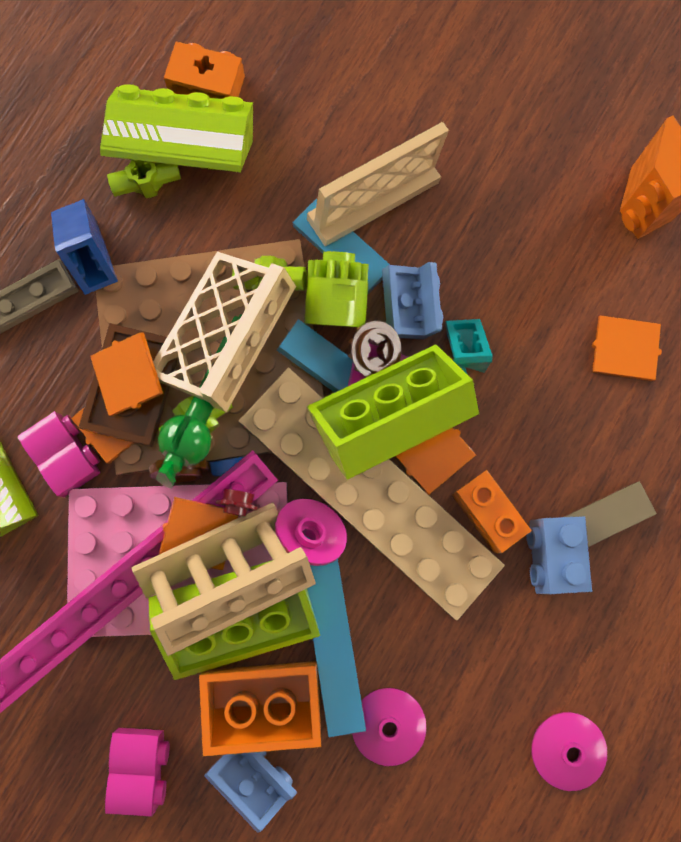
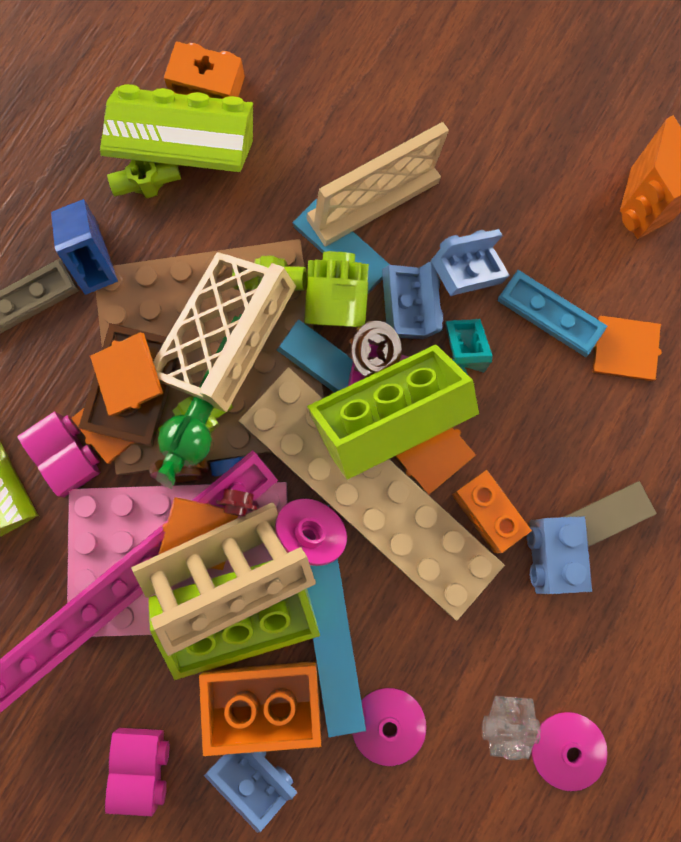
none -> medium blue bracket [431,229,510,296]
none -> clear brick [482,696,540,760]
none -> dark azure tile [498,270,608,357]

